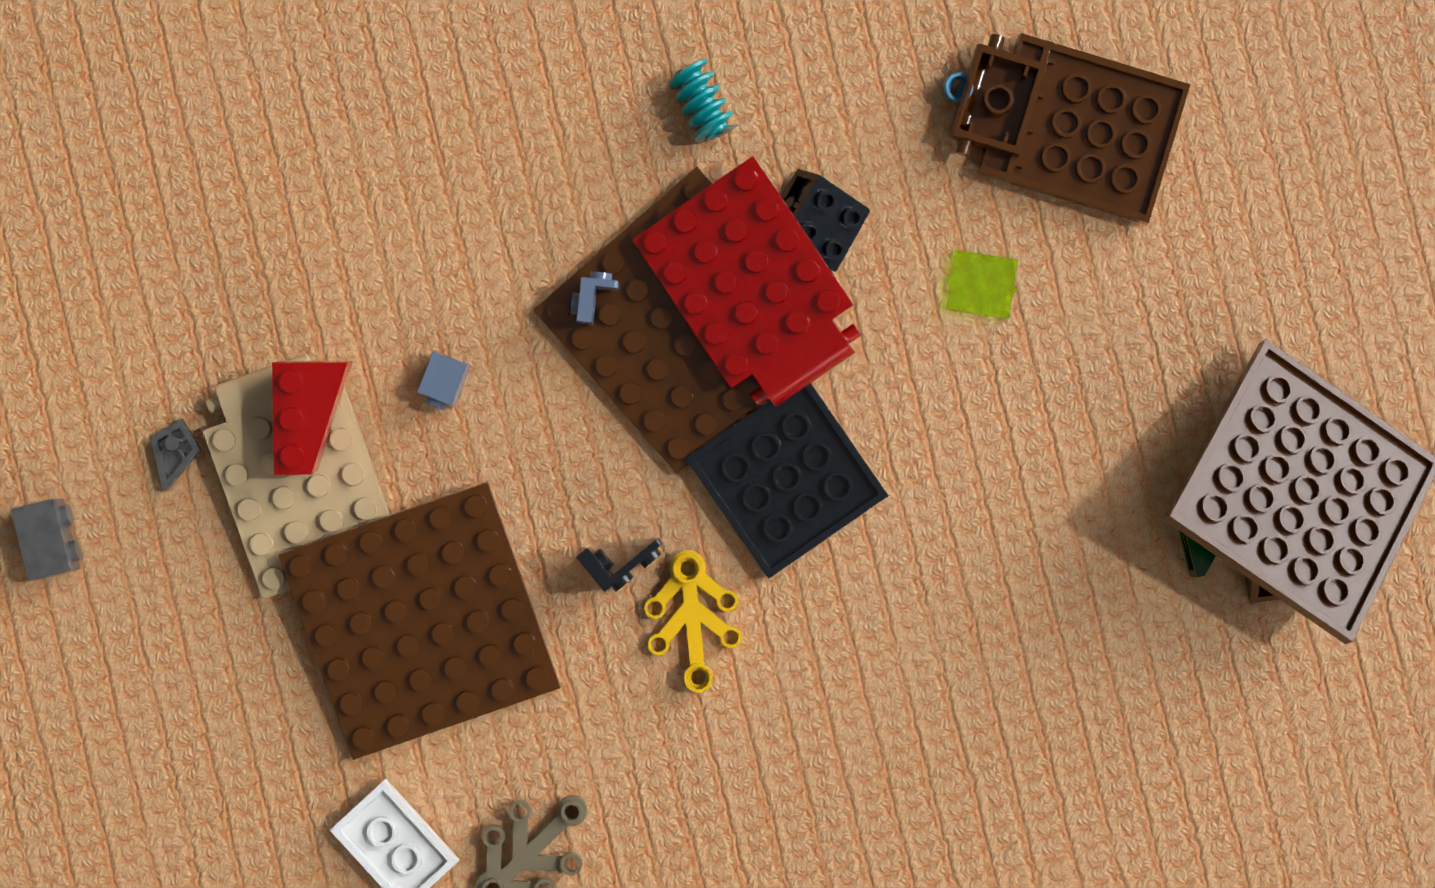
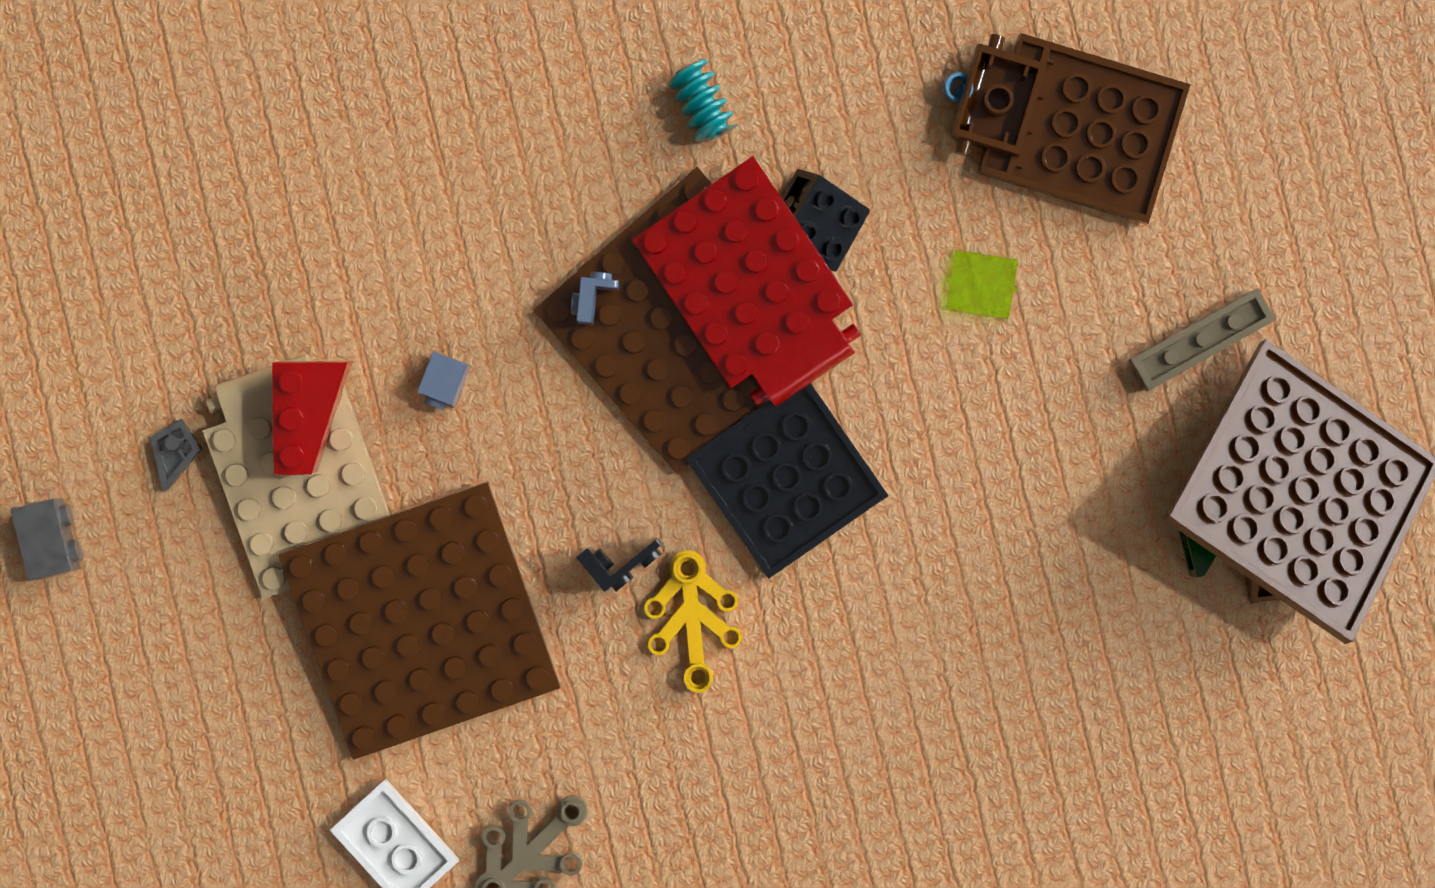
none -> dark tan plate [1129,288,1276,391]

